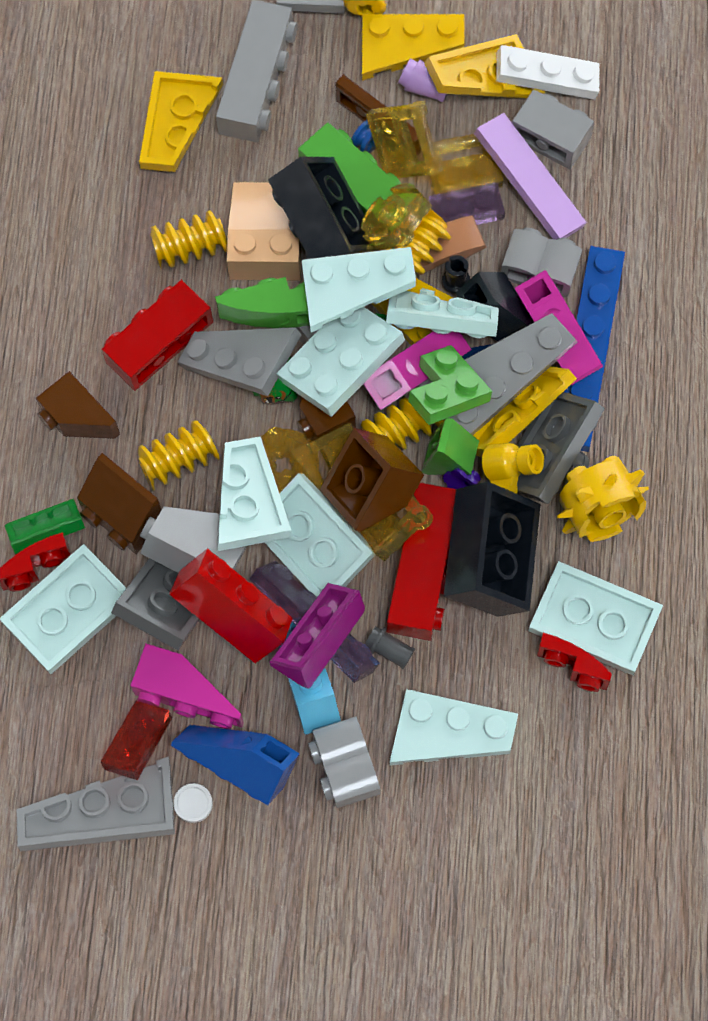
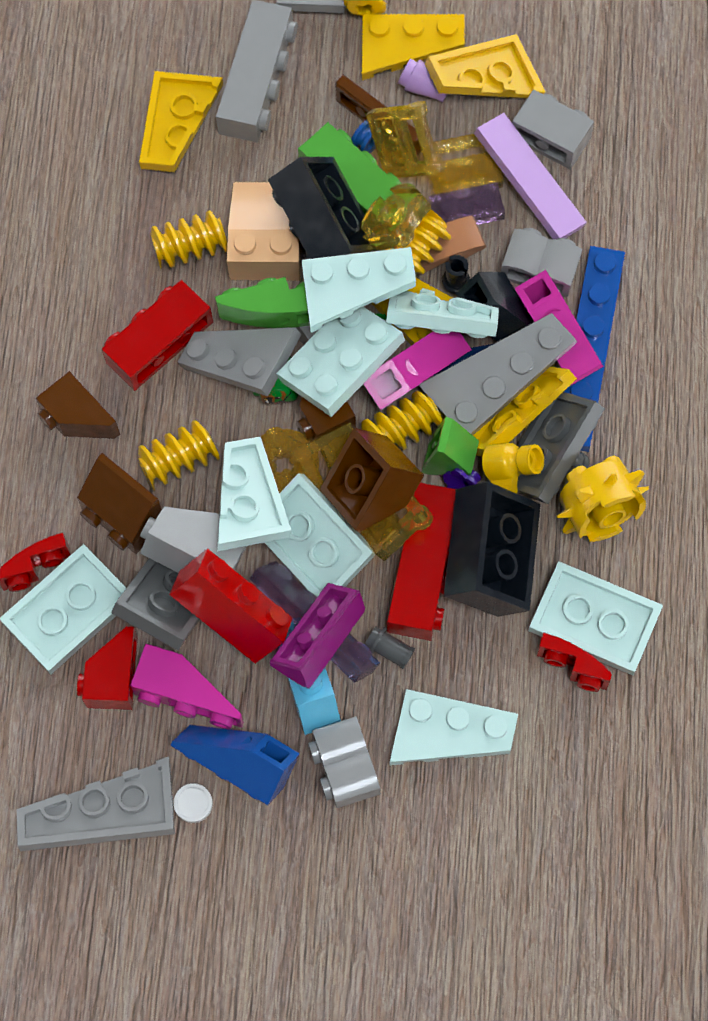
green plate [5,499,85,555] -> none
clear red plate [100,700,172,780] -> none
bright green plate [408,345,492,425] -> none
white plate [496,45,599,100] -> none
none -> red slope [77,626,138,710]

